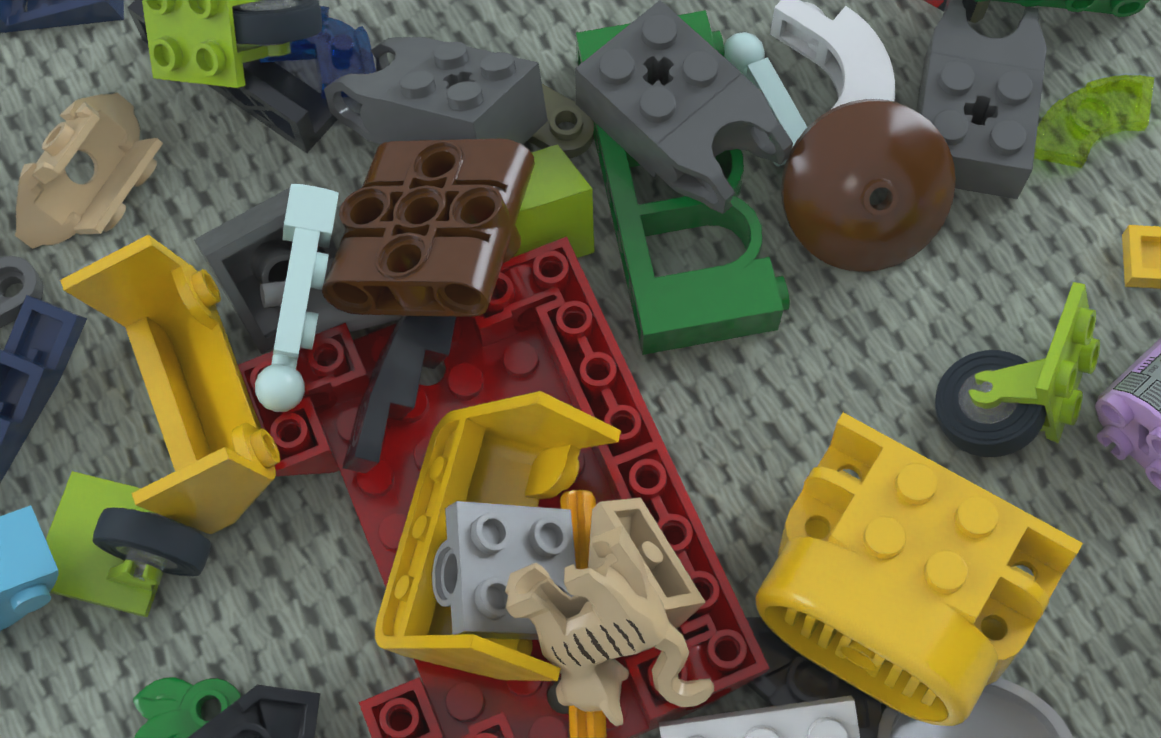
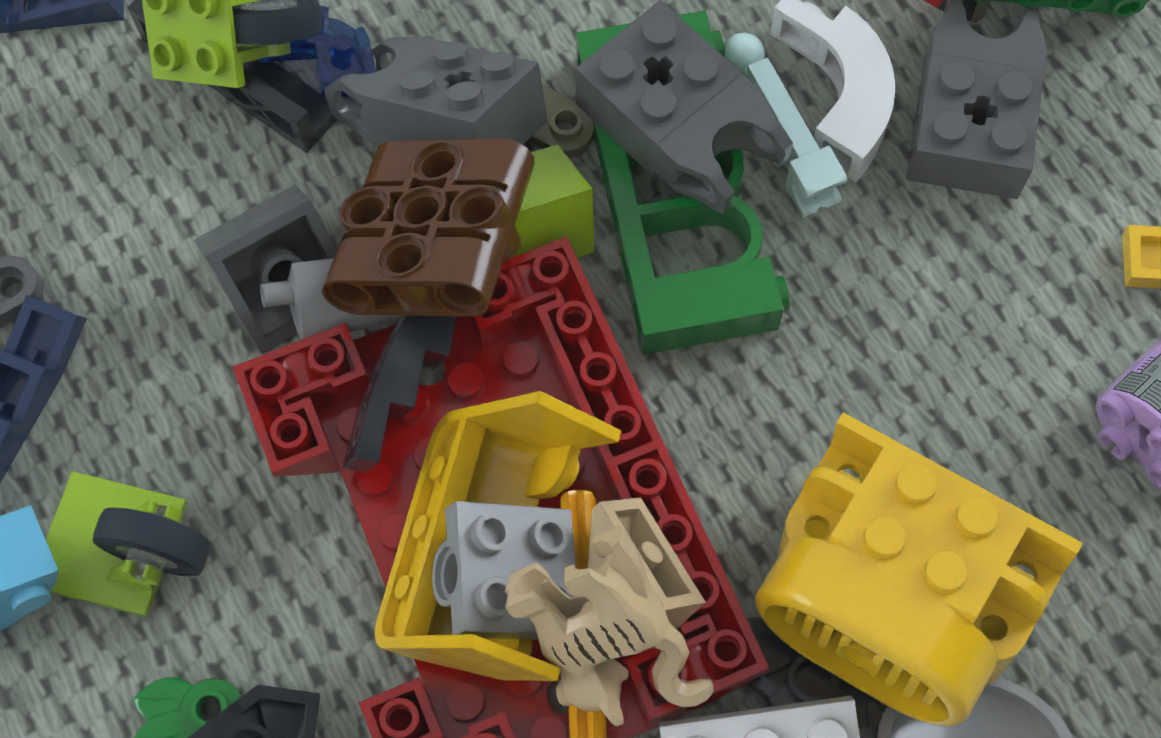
tan piece [15,93,163,249] -> none
yellow windscreen [60,235,280,534] -> none
light aqua plate [255,184,339,412] -> none
reddish brown dish [781,99,956,272] -> none
plate [935,282,1100,457] -> none
clear neon green tile [1034,75,1155,168] -> none

